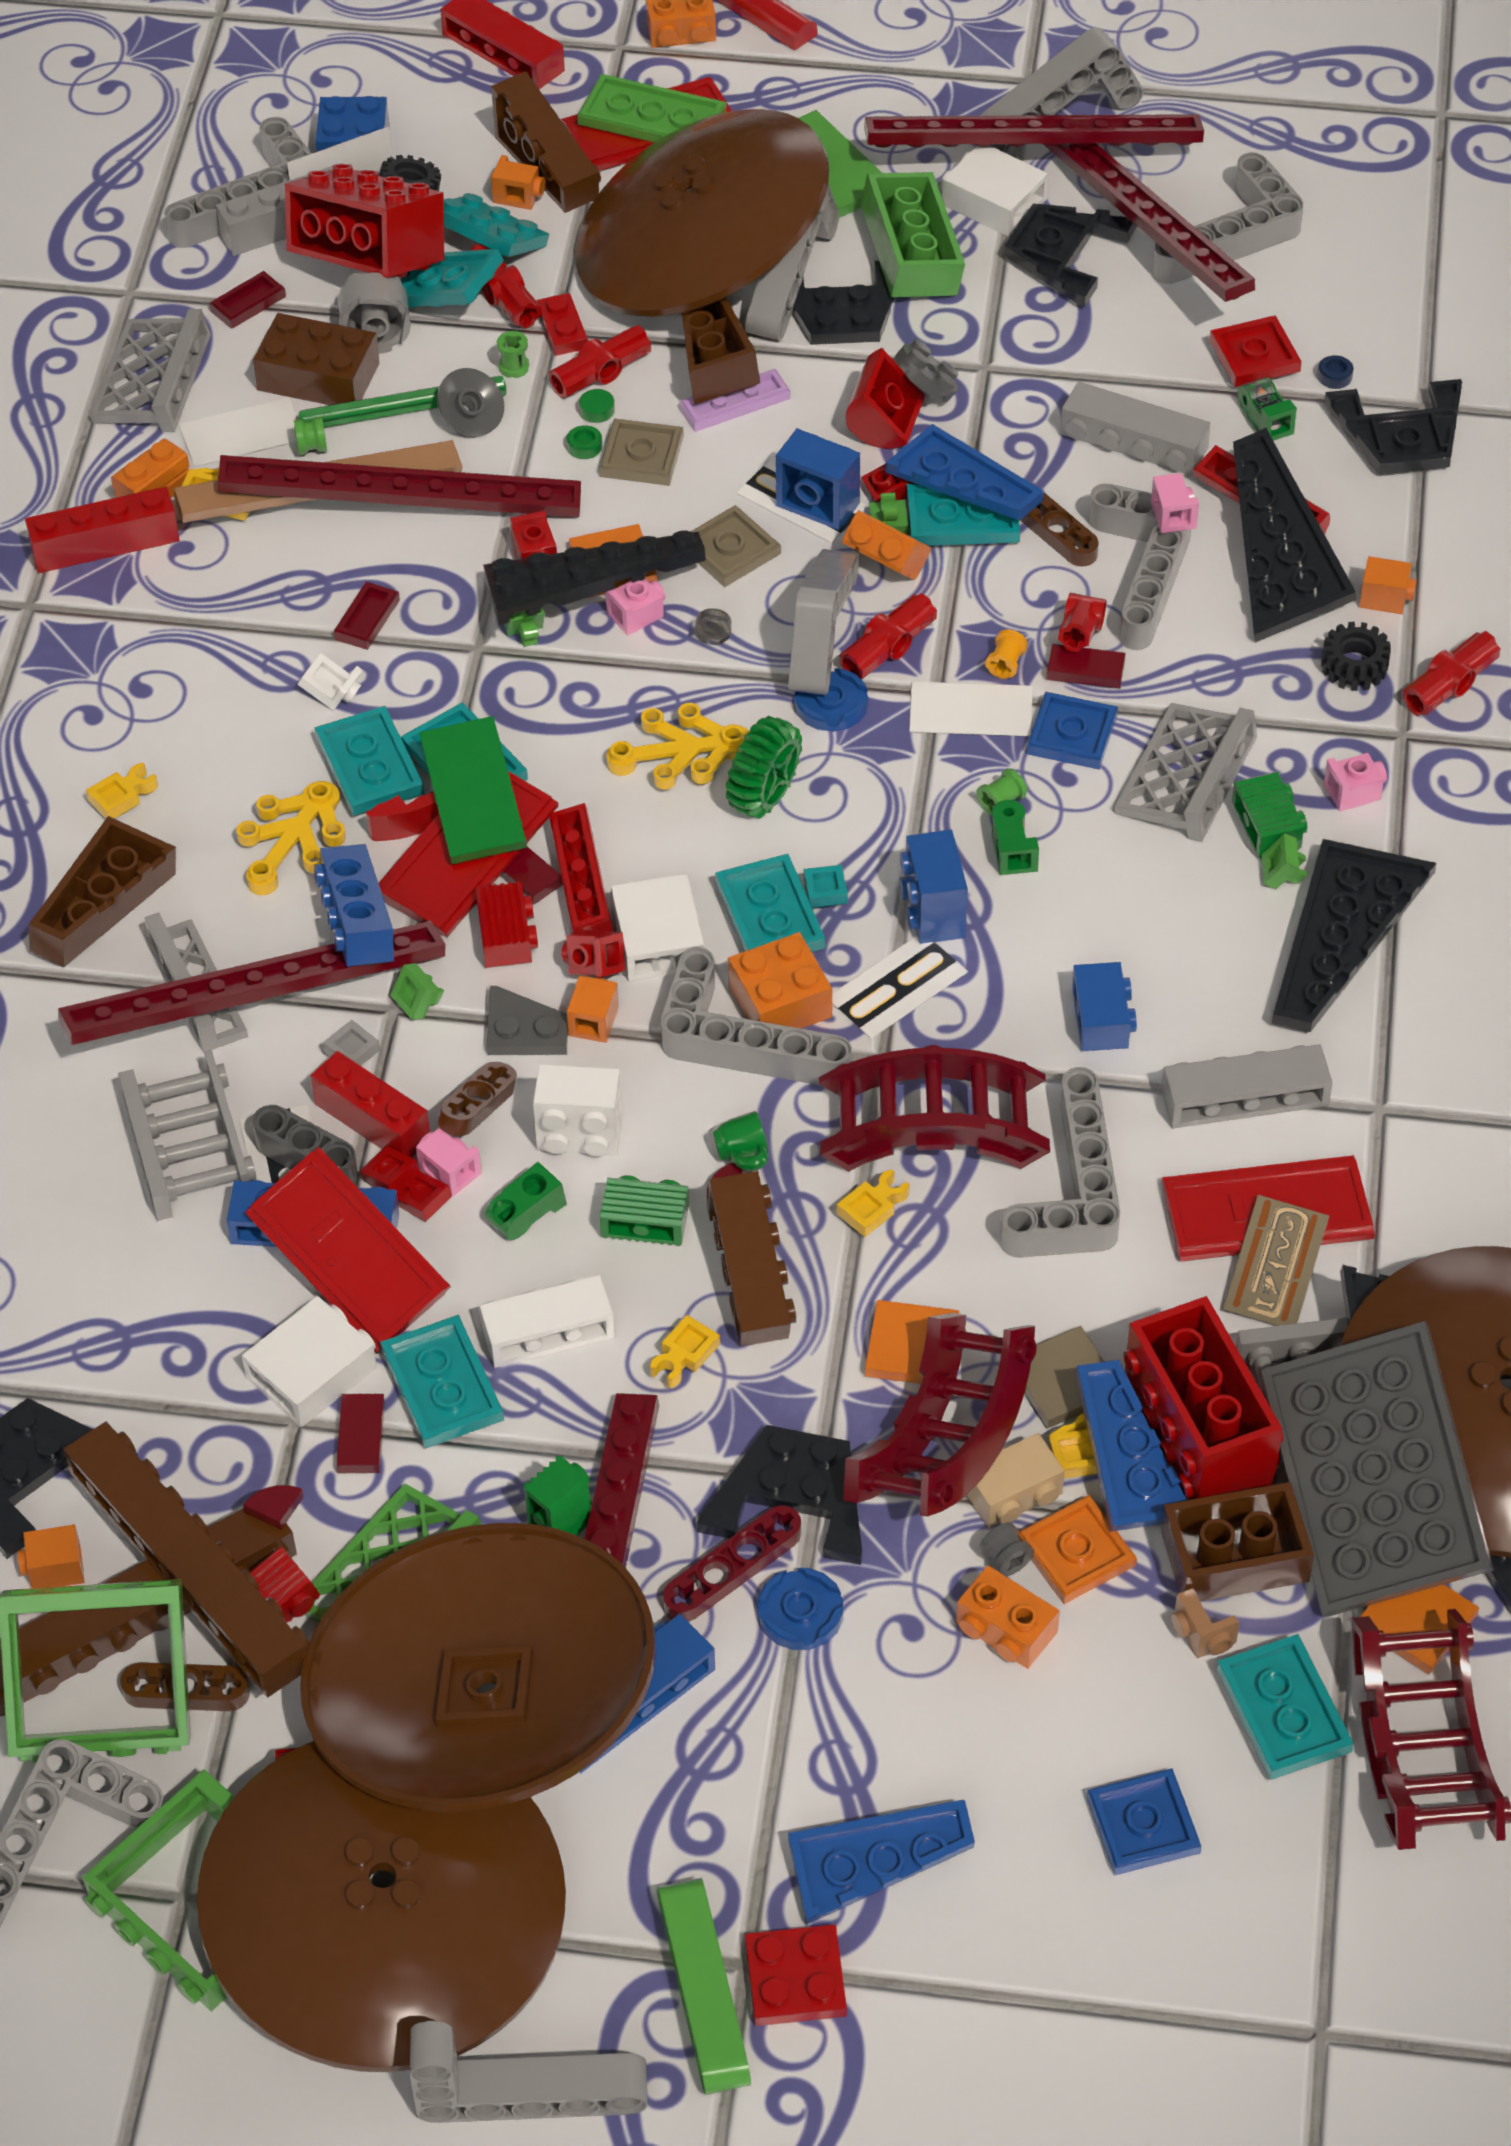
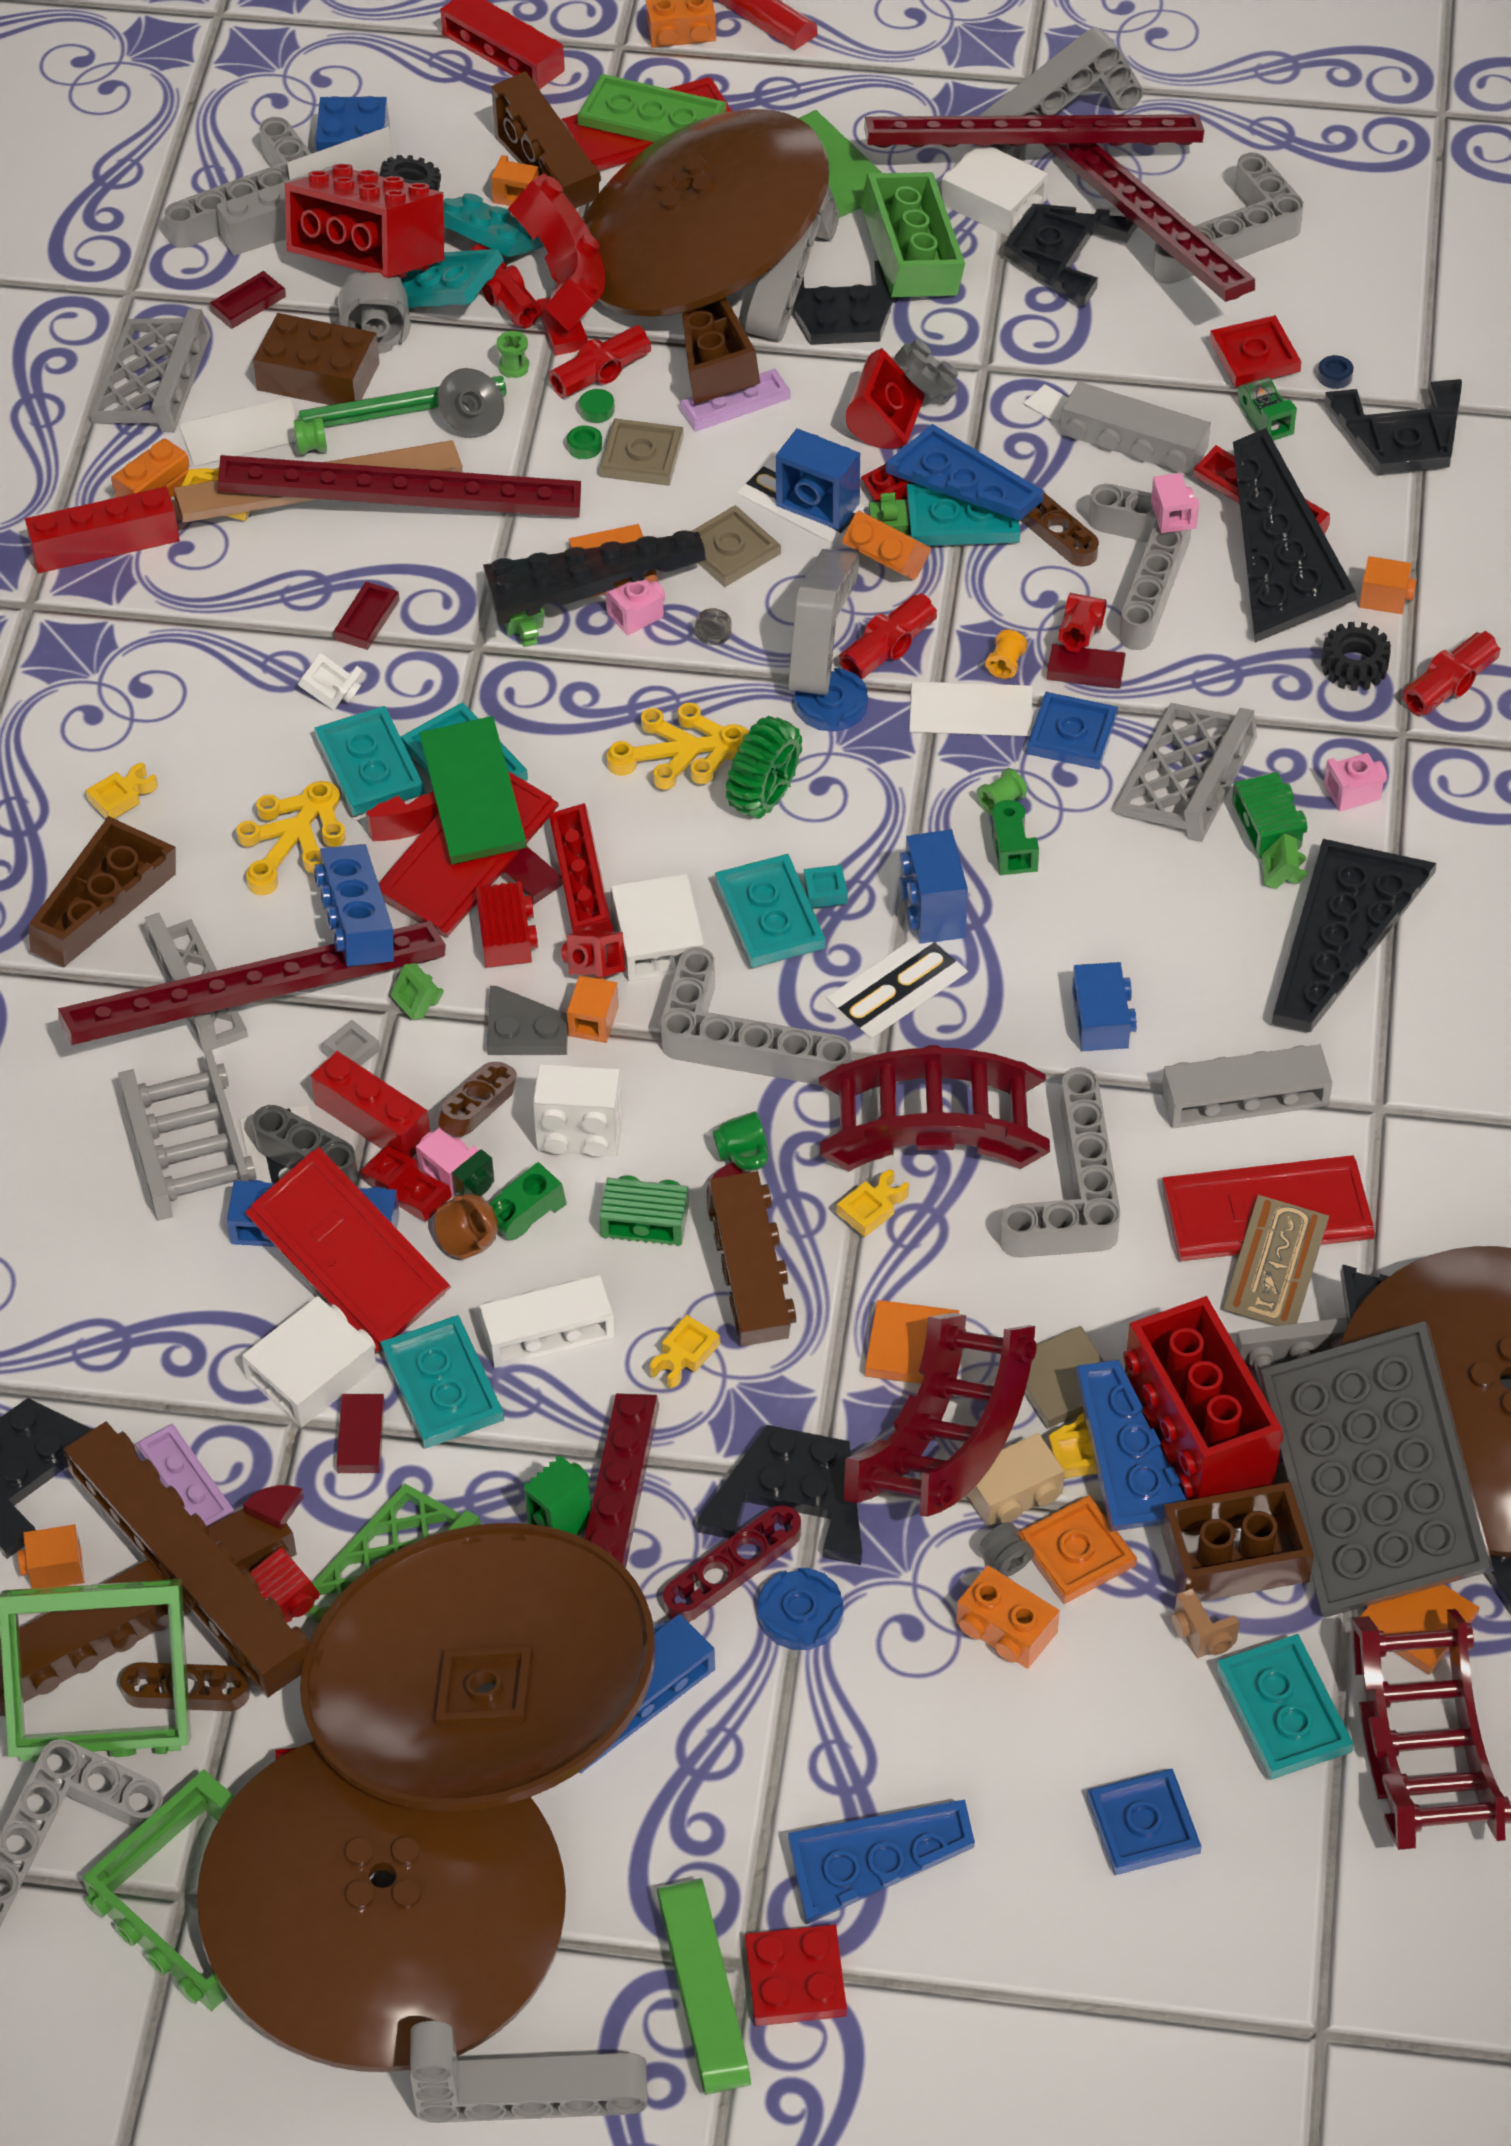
red brick [510,510,557,559] -> none
orange brick [728,932,832,1029] -> none
none -> lavender tile [136,1423,235,1527]
none -> dark orange hair [434,1193,498,1259]
none -> dark green plate [451,1149,495,1196]
none -> red brick [507,173,605,332]
none -> white sticker [1023,384,1068,423]

